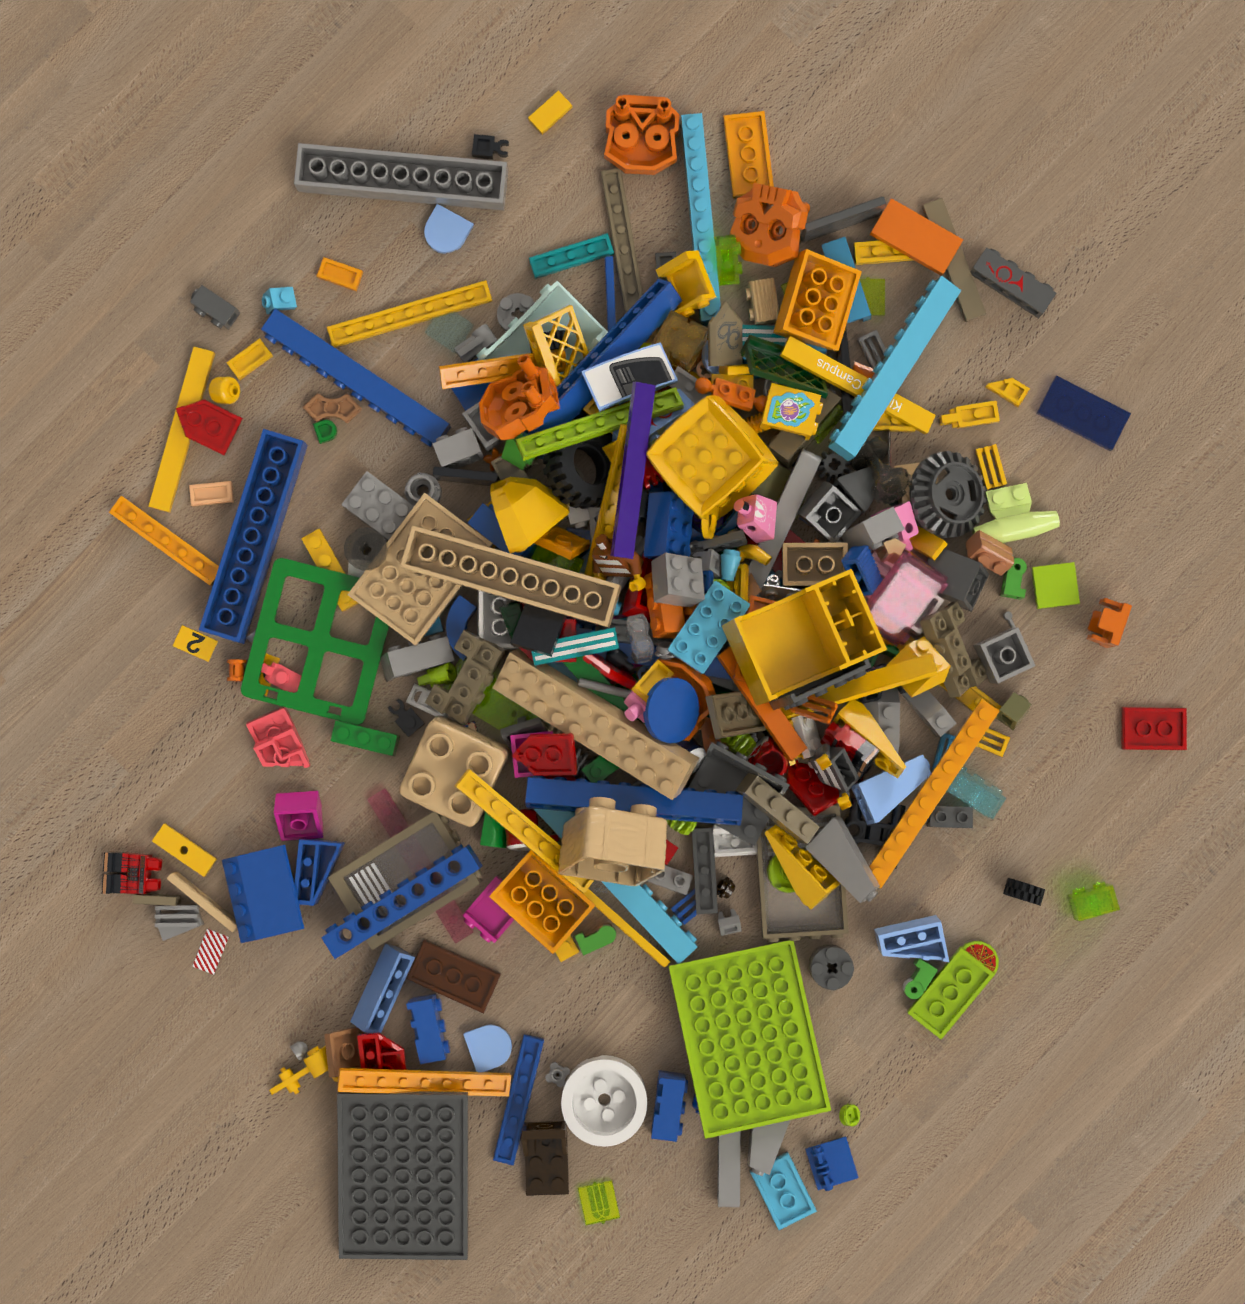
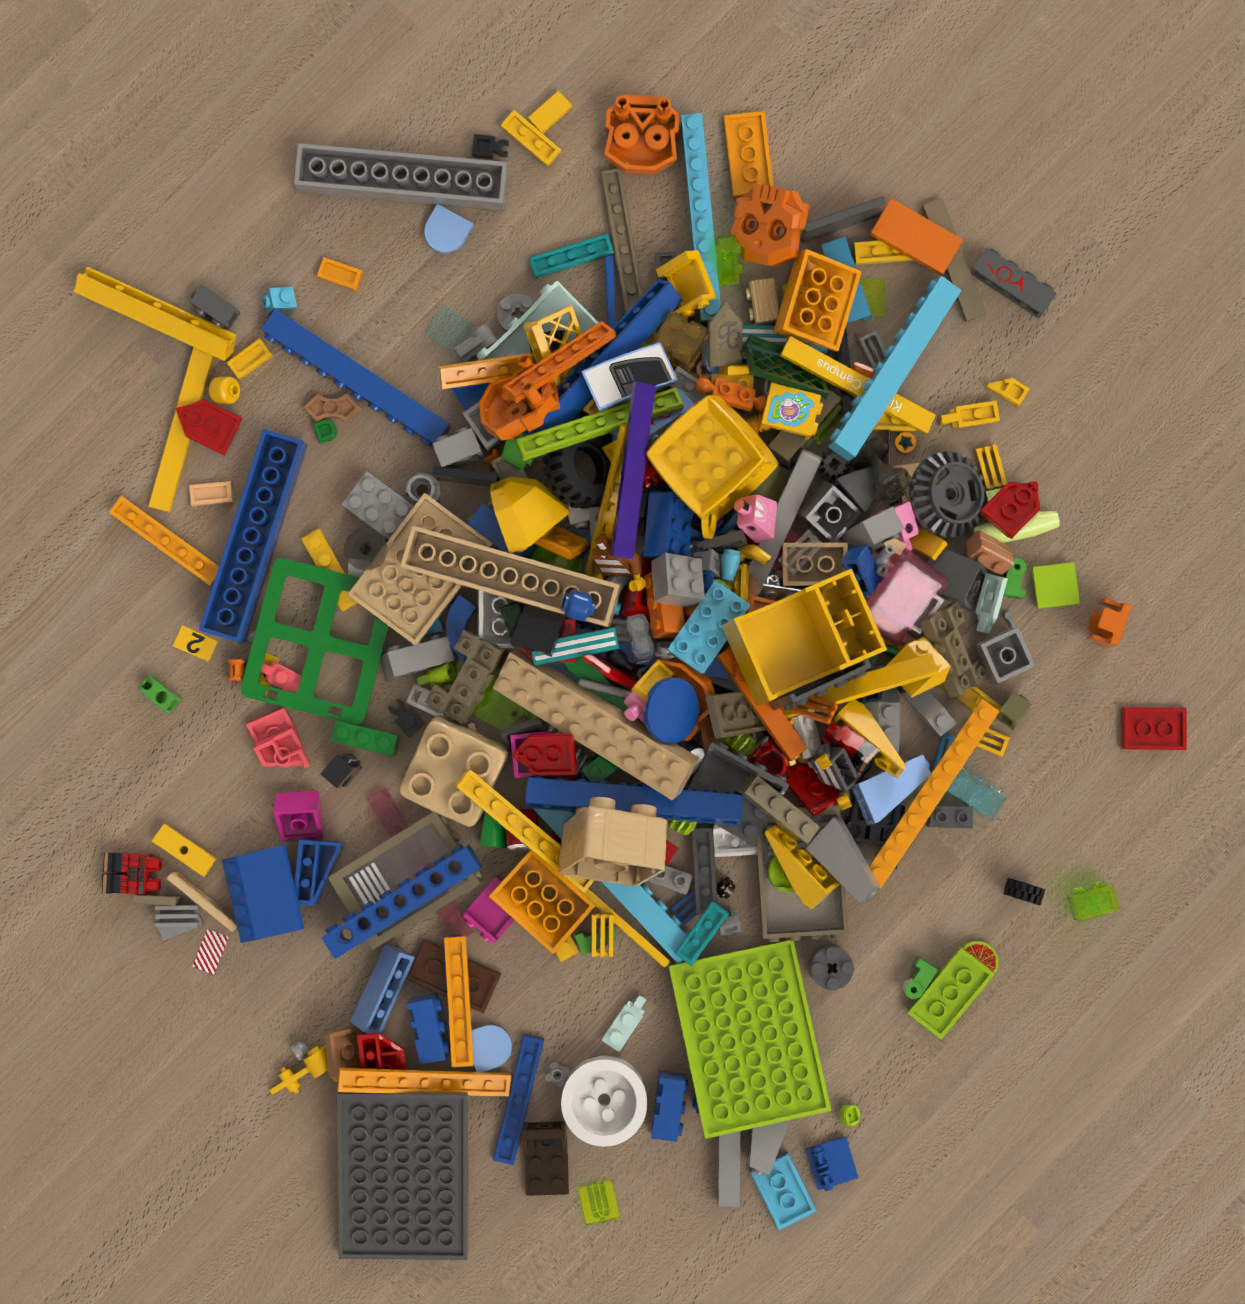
yellow tile [327,280,493,348] -> none
light blue wedge [874,915,949,962] -> none
clear blue tile [1036,375,1131,451] -> none
none -> yellow tile [74,267,237,361]
none -> bright green leg [138,674,182,714]
none -> black arch [320,754,363,788]
none -> light orange plate [444,936,474,1067]
none -> yellow plate [500,110,561,167]
none -> orange tile [502,321,616,403]
none -> blue head [561,590,595,621]
none -> yellow tile [591,913,614,957]
none -> light aqua hinge [602,994,646,1052]
none -> teal tile [675,901,730,966]
none -> clear tile [778,529,824,576]
none -> light grey arm [875,545,895,576]
none -> light orange tile [894,432,916,454]
none -> light aqua hinge [975,573,1008,634]
none -> red tile [980,481,1040,539]

